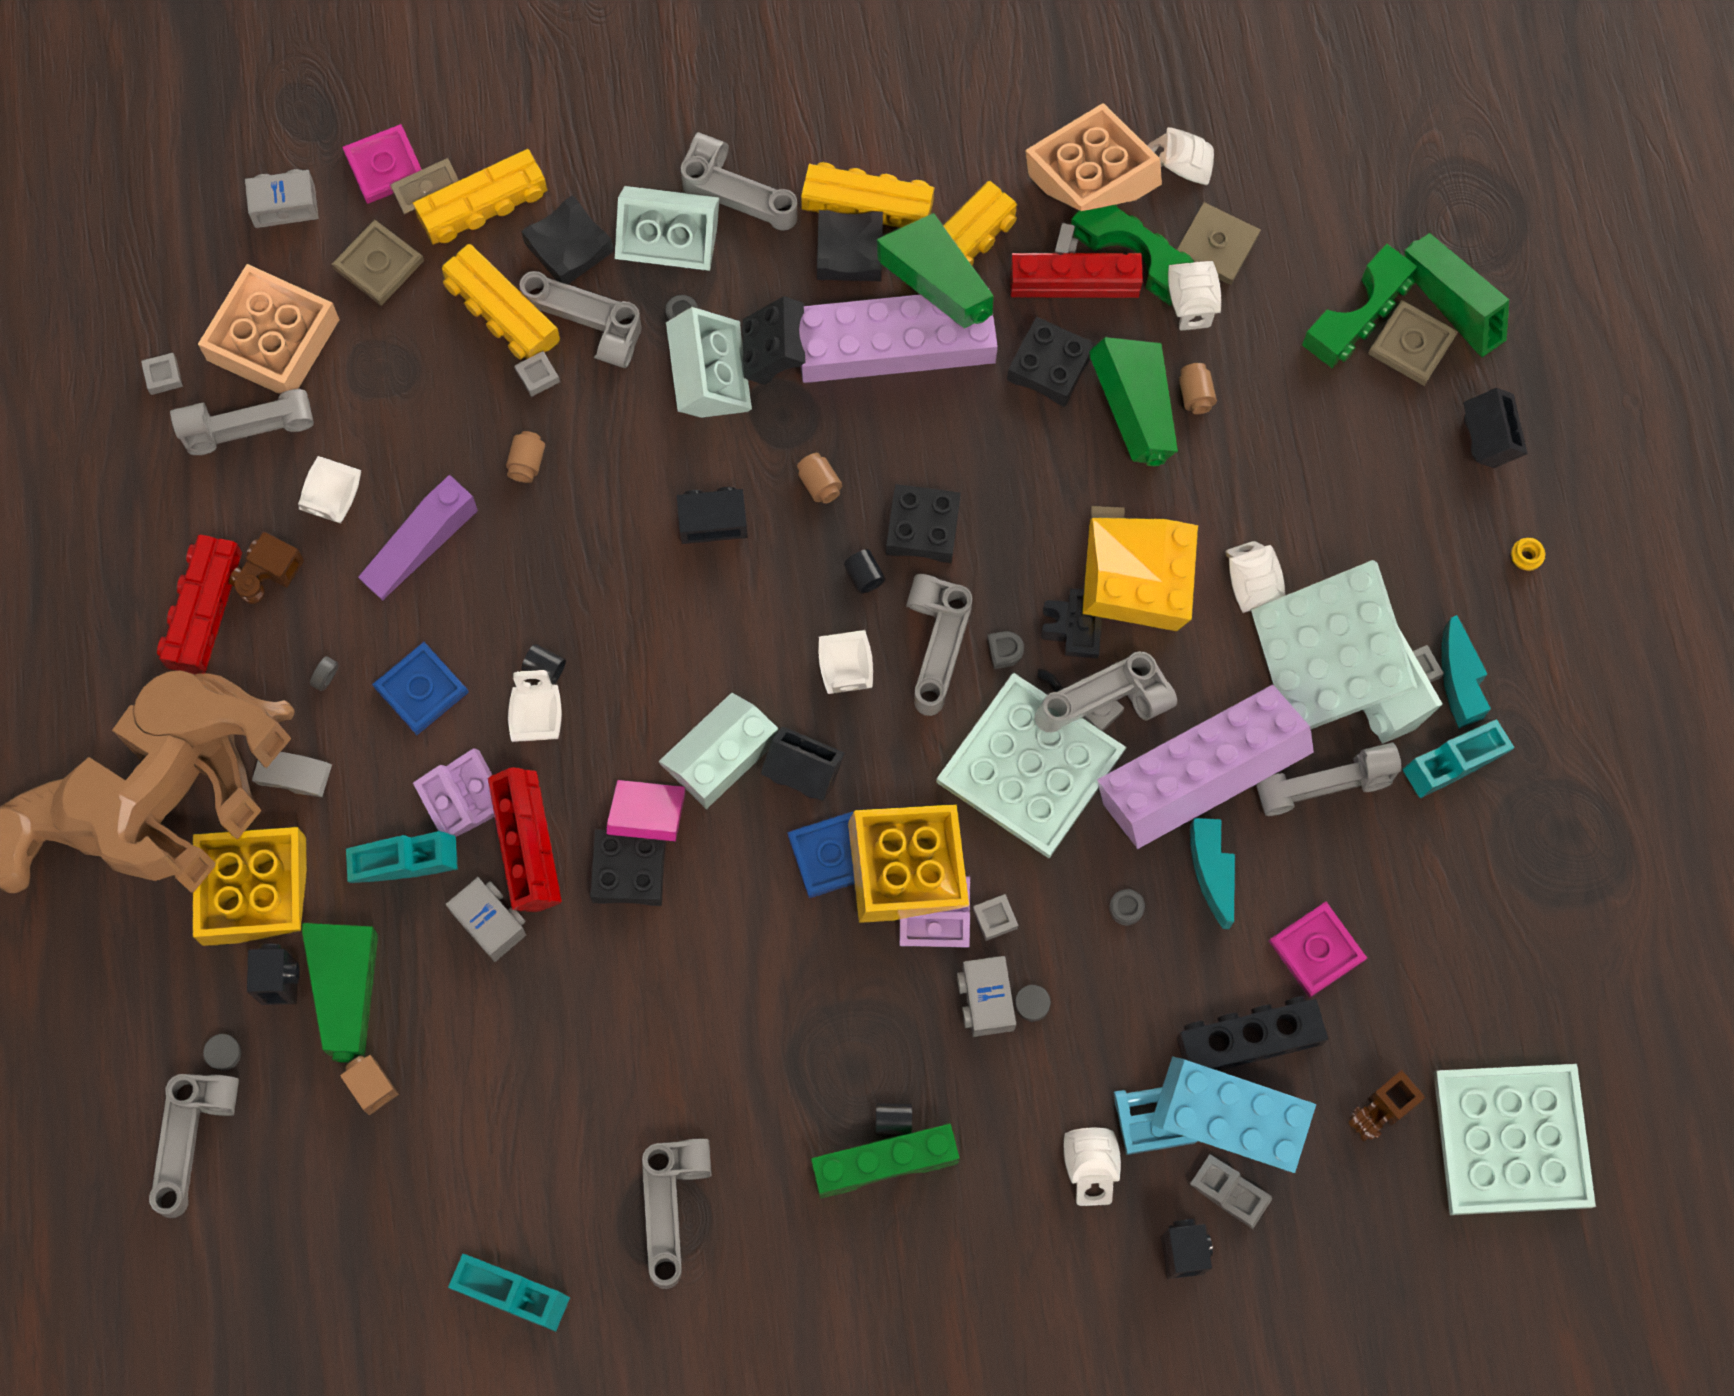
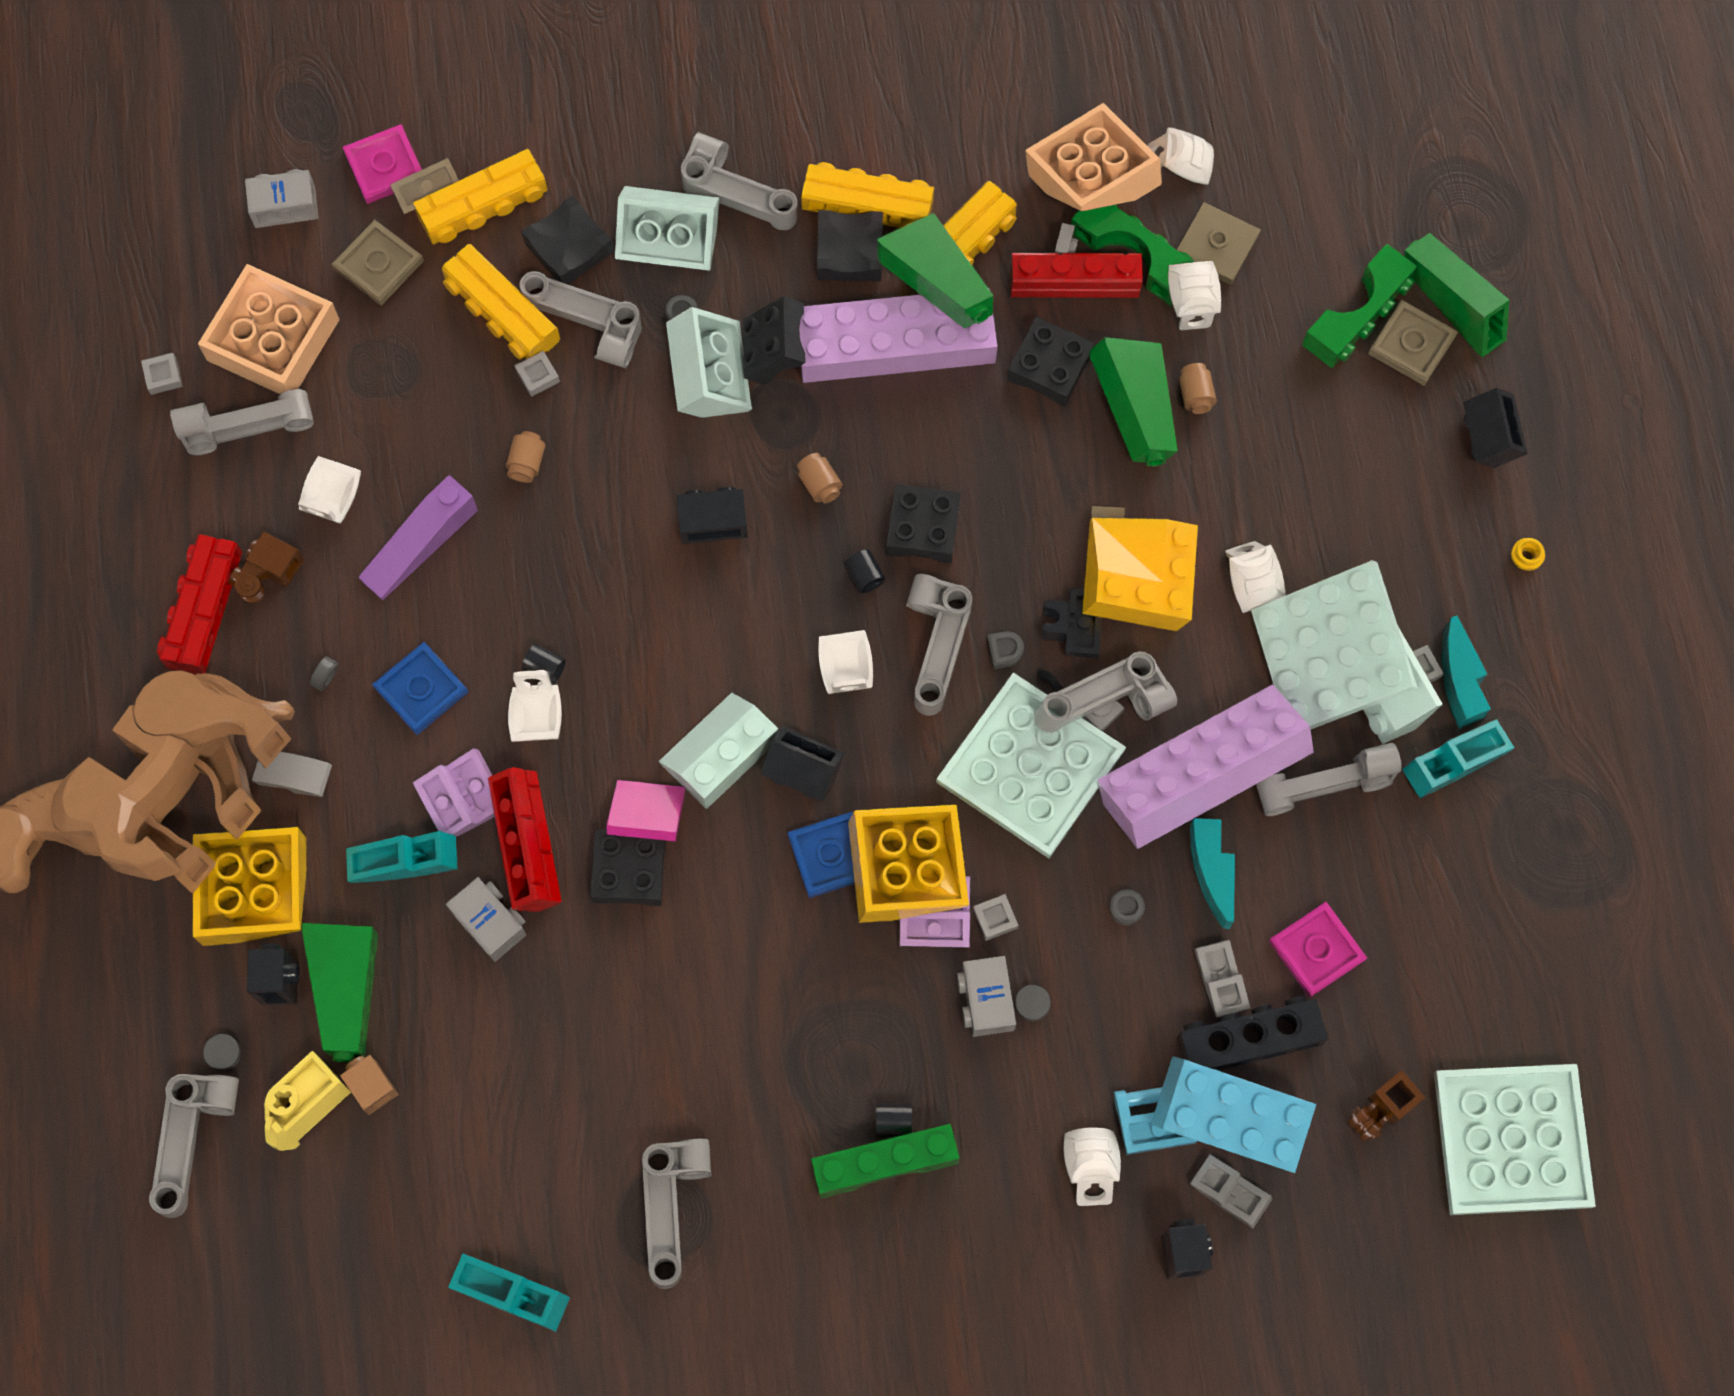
none -> light yellow piece [264,1051,351,1151]
none -> light grey slope [1194,940,1250,1017]

